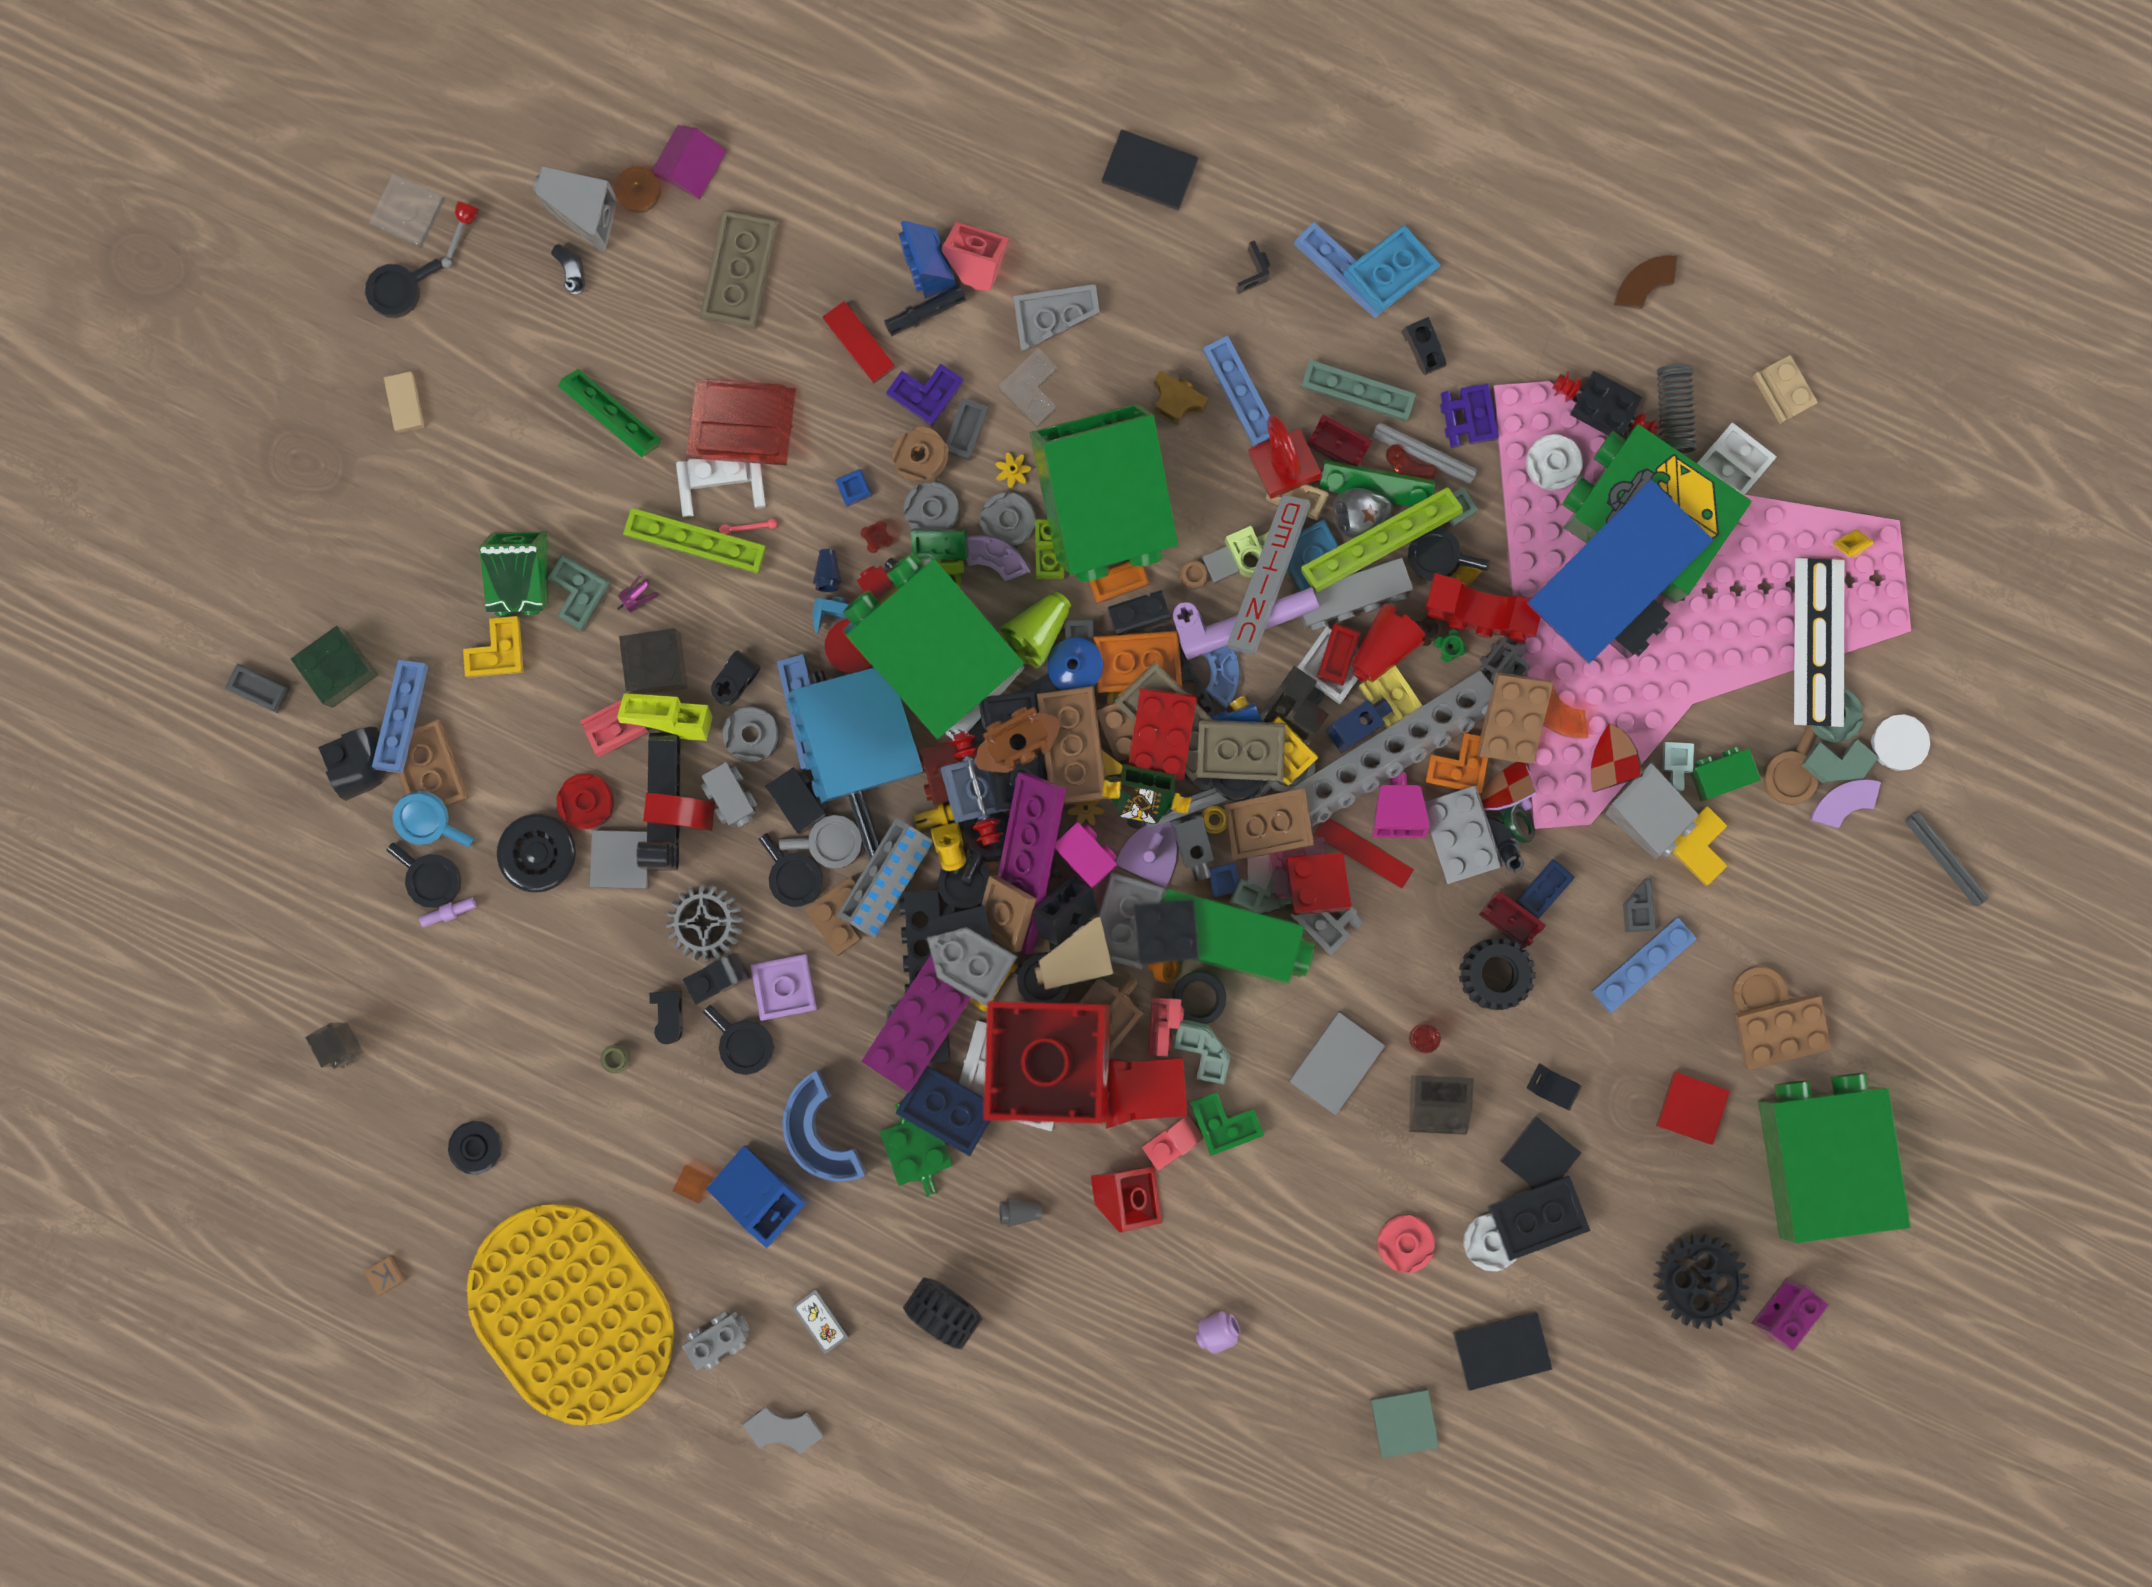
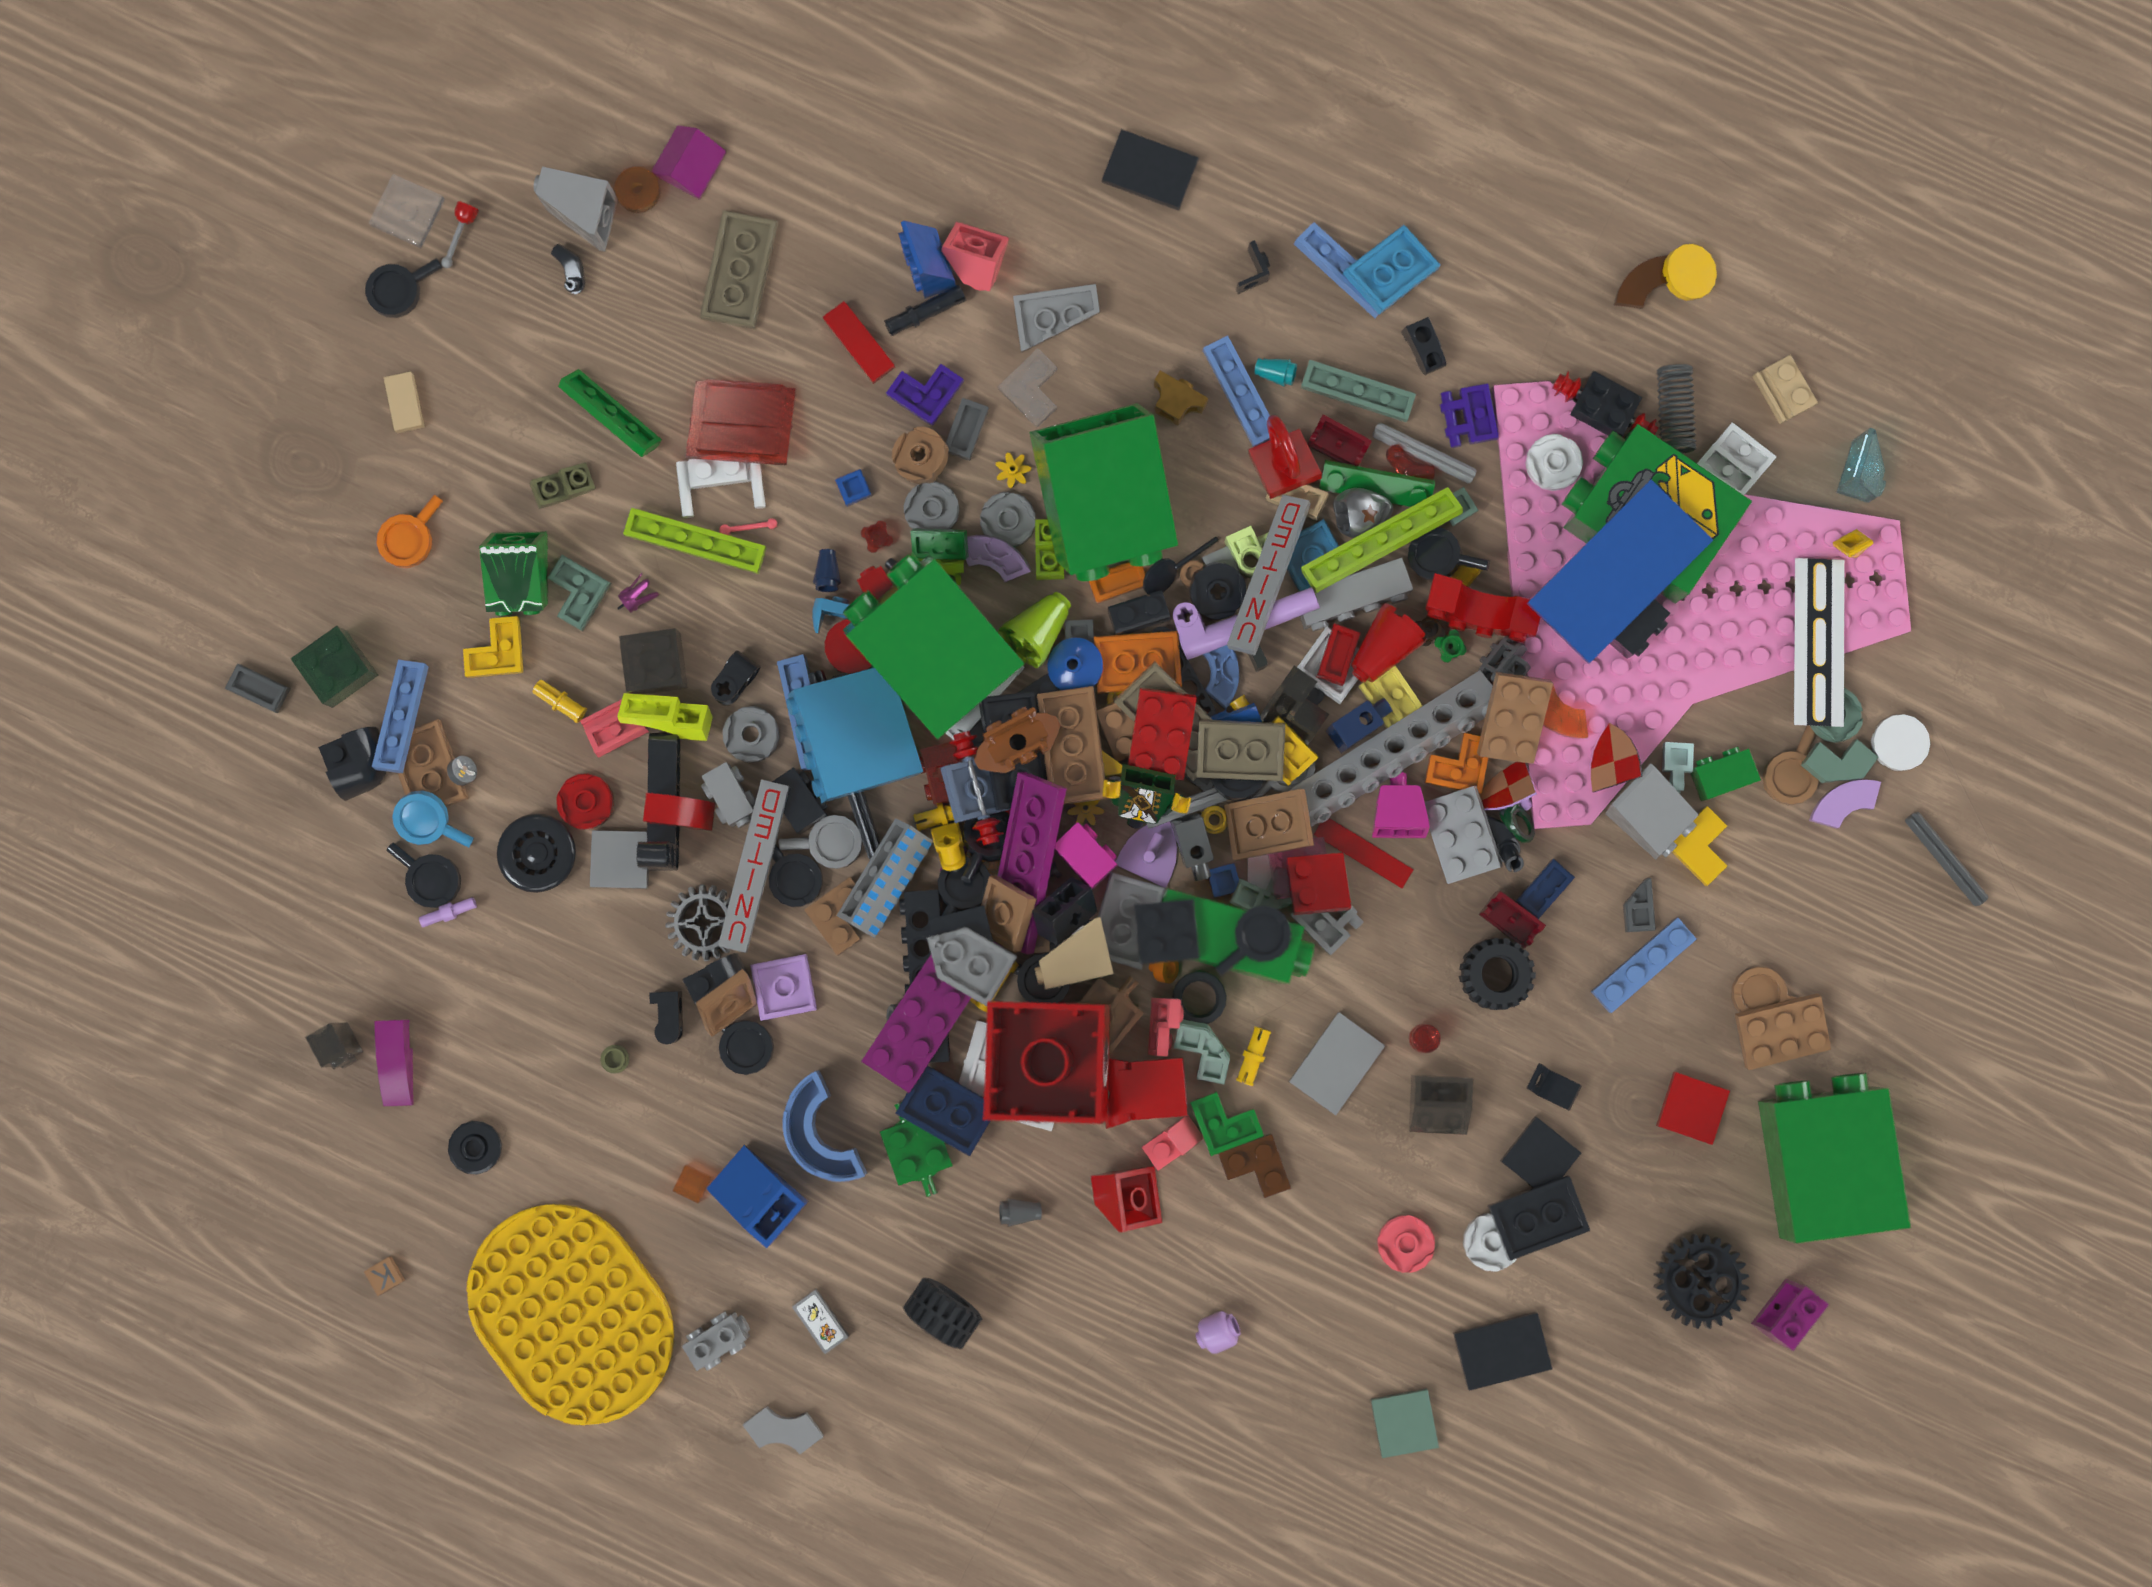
none -> magenta slope [374,1020,413,1106]
none -> orange piece [376,495,443,568]
none -> dark grey tile [447,756,477,786]
none -> olive slope [529,463,595,509]
none -> yellow axle [532,680,587,723]
none -> medium nougat tile [696,969,757,1037]
none -> light grey tile [718,779,790,953]
none -> black piece [1143,537,1218,595]
none -> black plate [1189,562,1247,619]
none -> black piece [1214,906,1291,976]
none -> reddish brown plate [1218,1134,1291,1198]
none -> yellow pin [1236,1026,1272,1086]
none -> pearl dark grey tile [1248,645,1268,672]
none -> teal cone [1254,358,1297,387]
none -> yellow tile [1663,244,1717,301]
none -> clear light blue slope [1836,428,1886,503]

